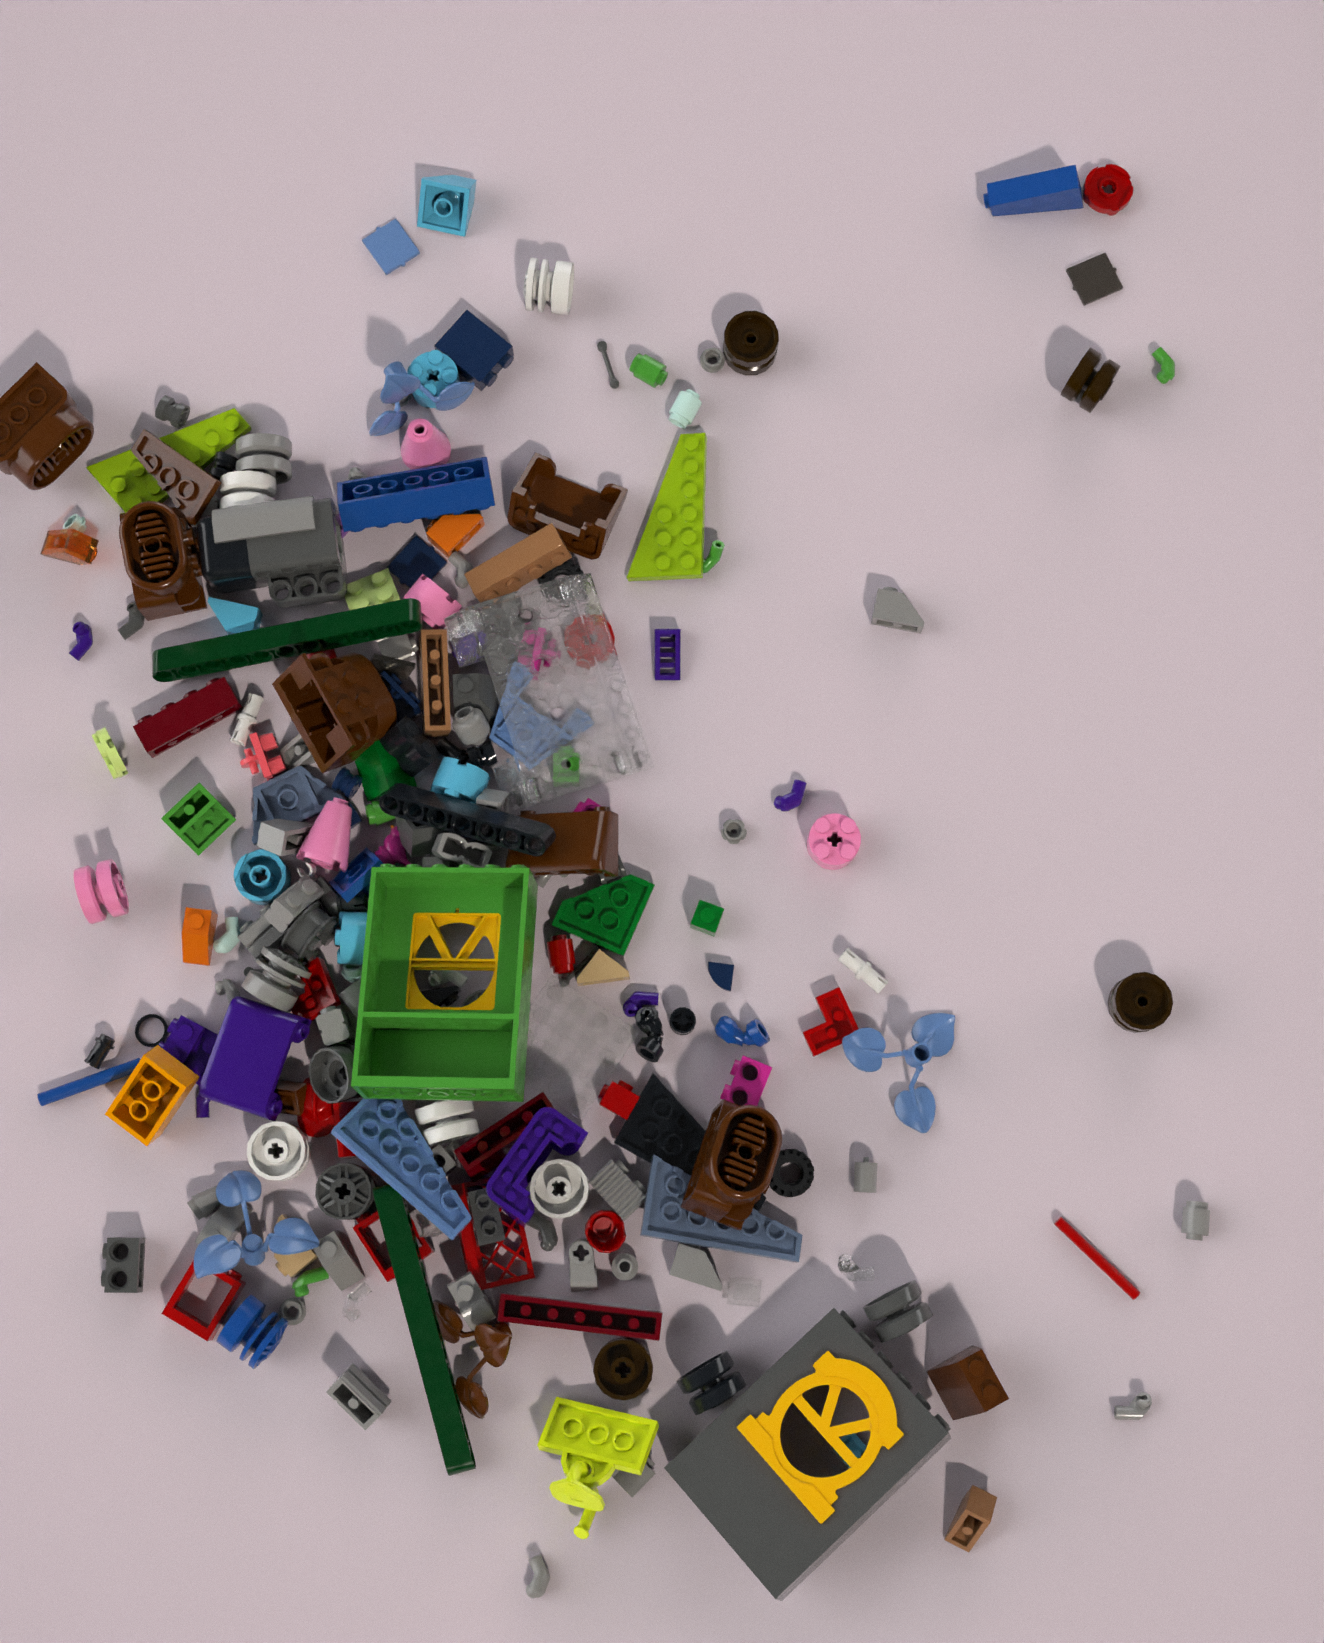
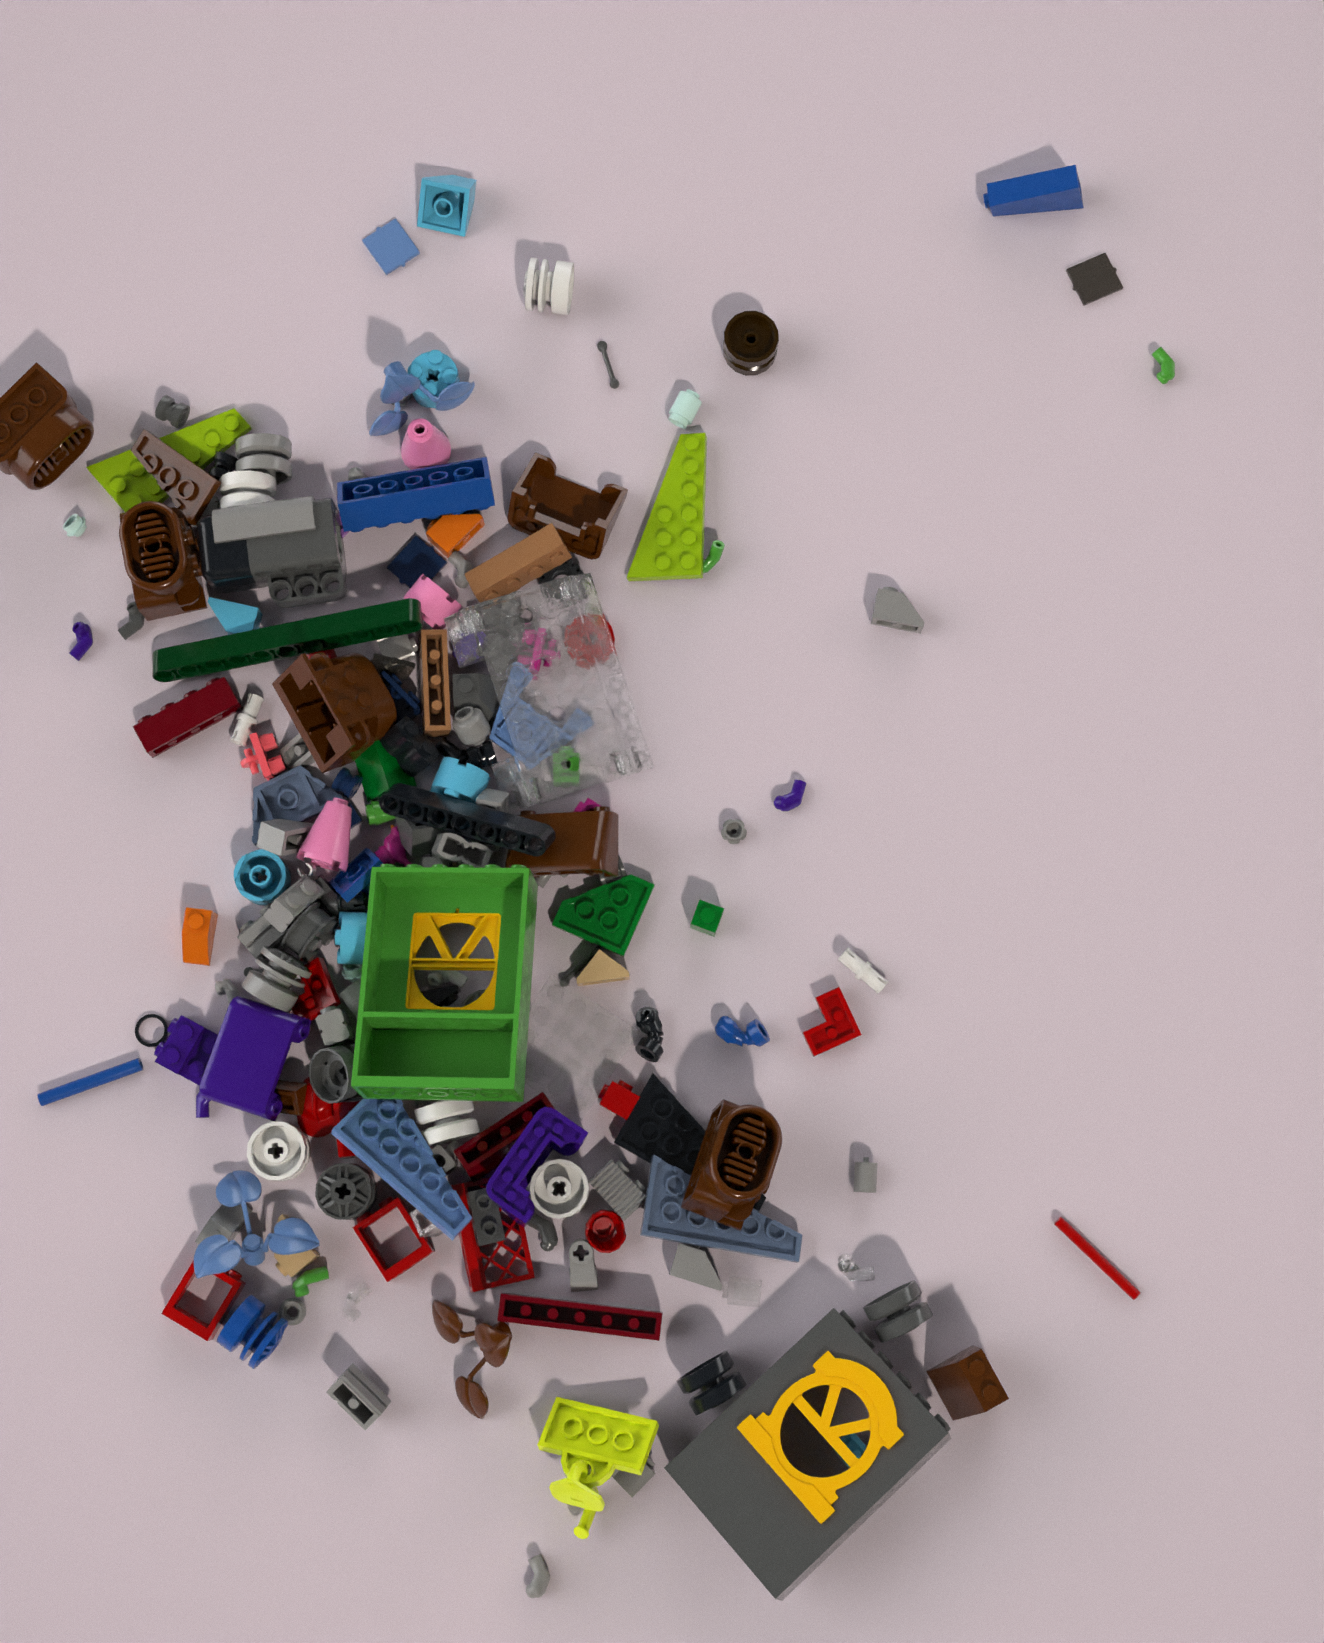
clear orange slope [40,529,99,565] -> none
bright pink wheel [74,859,129,924] -> none
black pin [84,1033,115,1069] -> none
yellowish green plate [91,727,129,779] -> none
dark grey brick [101,1237,145,1293] -> none
light orange brick [105,1045,200,1146] -> none
bright green brick [161,782,236,856] -> none
light grey cone [187,1186,221,1220] -> none
light aqua arm [213,917,240,954] -> none
light grey slope [313,1231,365,1291] -> none
yellowish green plate [345,568,401,610] -> none
dark green beam [373,1184,476,1476] -> none
dark blue brick [434,310,514,391] -> none
light grey brick [447,1271,497,1331] -> none
red brick [547,935,576,974] -> none
dark brown wheel [593,1337,653,1401] -> none
light grey plate [612,1253,638,1281] -> none
dark purple arm [623,991,659,1017] -> none
bright green brick [629,353,668,388] -> none
dark purple slope [654,629,681,680] -> none
black wheel [670,1007,696,1036] -> none
light grey plate [700,348,725,373] -> none
dark blue tile [708,962,734,992] -> none
dark pink brick [720,1056,772,1106] -> none
black tyre [770,1149,814,1197] -> none
bright pink brick [807,813,861,870] -> none
medium blue plant [842,1013,955,1133] -> none
medium nougat slope [944,1485,997,1552] -> none
dark brown wheel [1060,347,1121,413] -> none
red plate [1083,164,1134,216] -> none
dark brown wheel [1107,972,1173,1033] -> none
light grey arm [1114,1392,1152,1420] -> none
light grey brick [1181,1200,1210,1241] -> none

